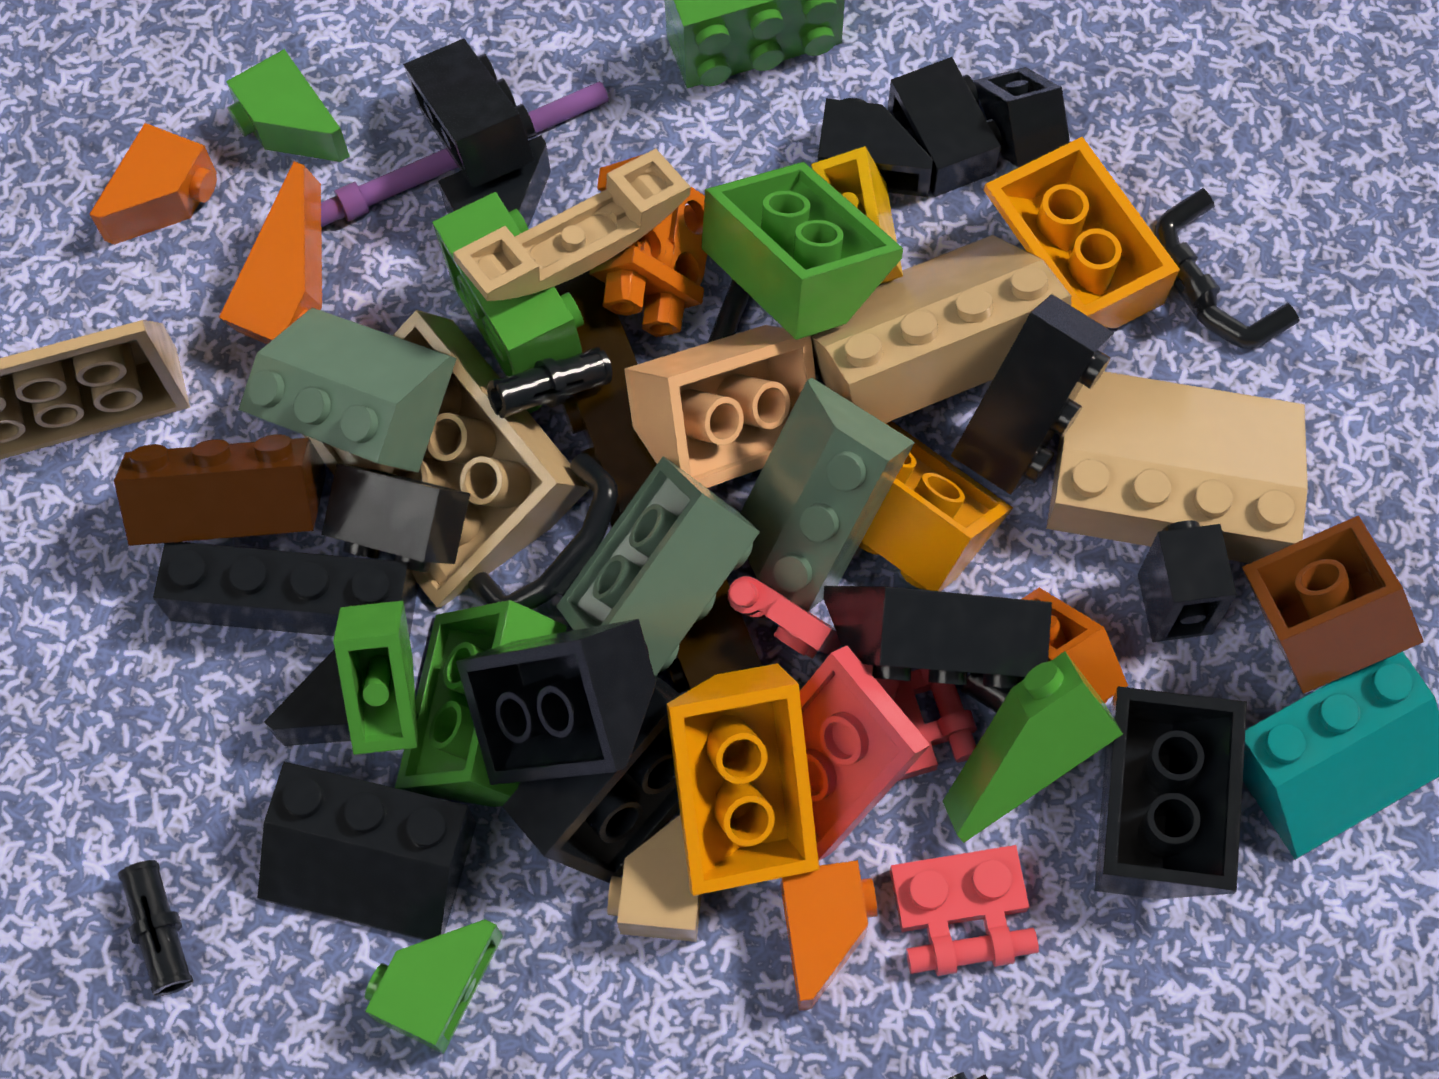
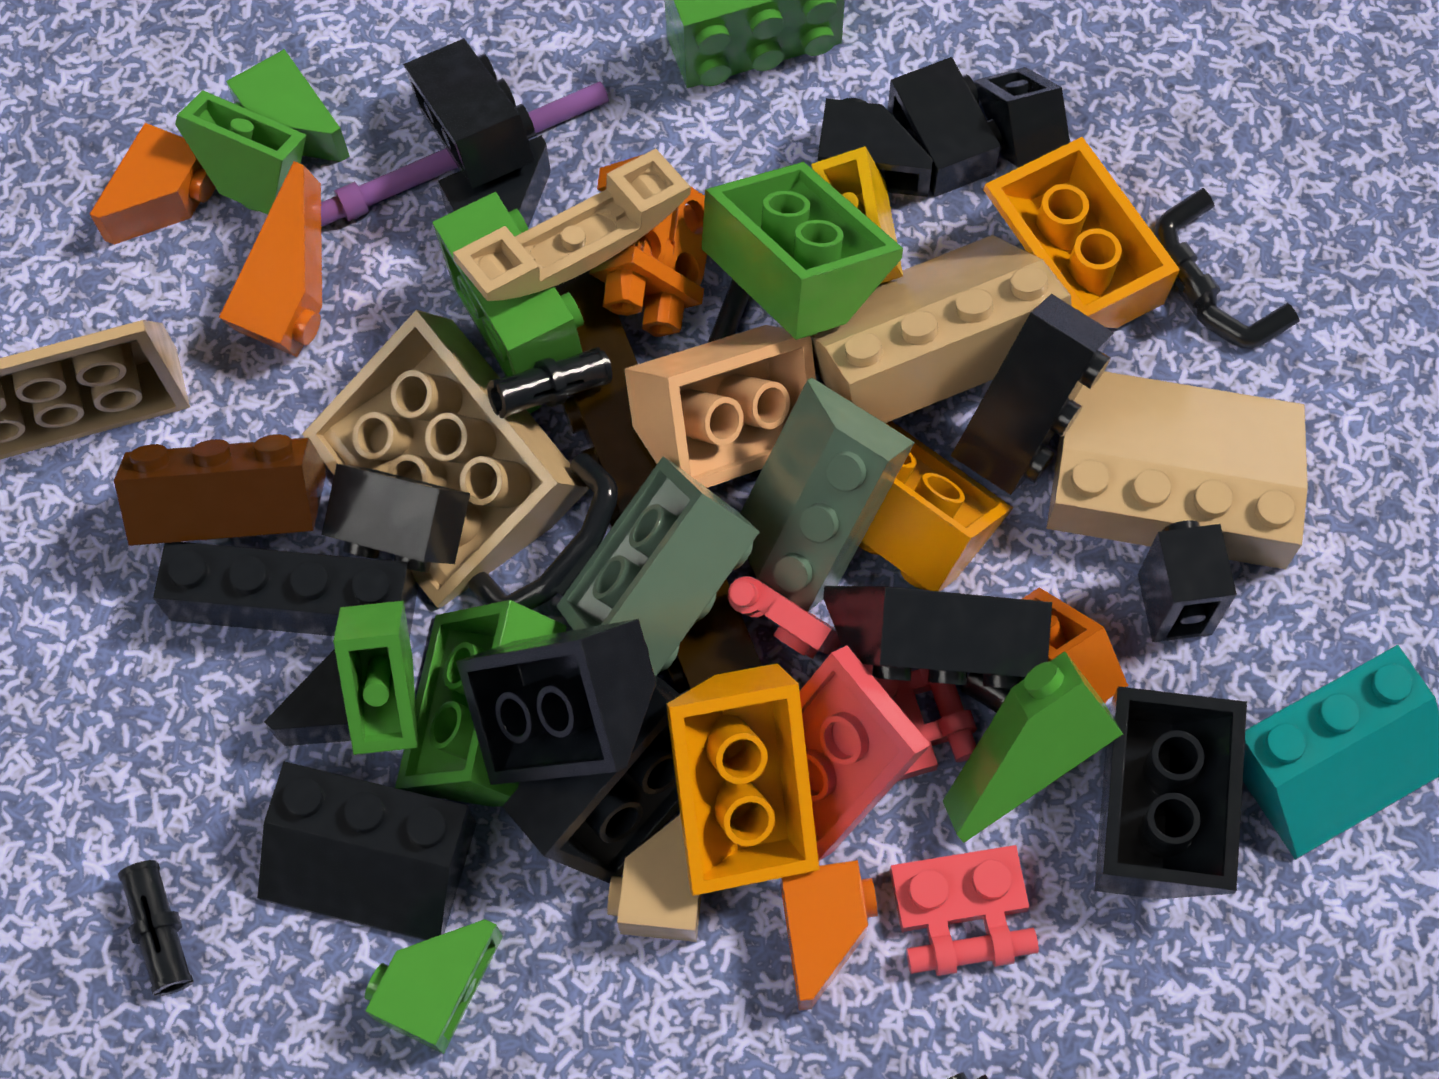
sand green slope [238,308,457,473] -> none
dark orange brick [1242,515,1424,694] -> none
none -> bright green slope [175,90,306,215]

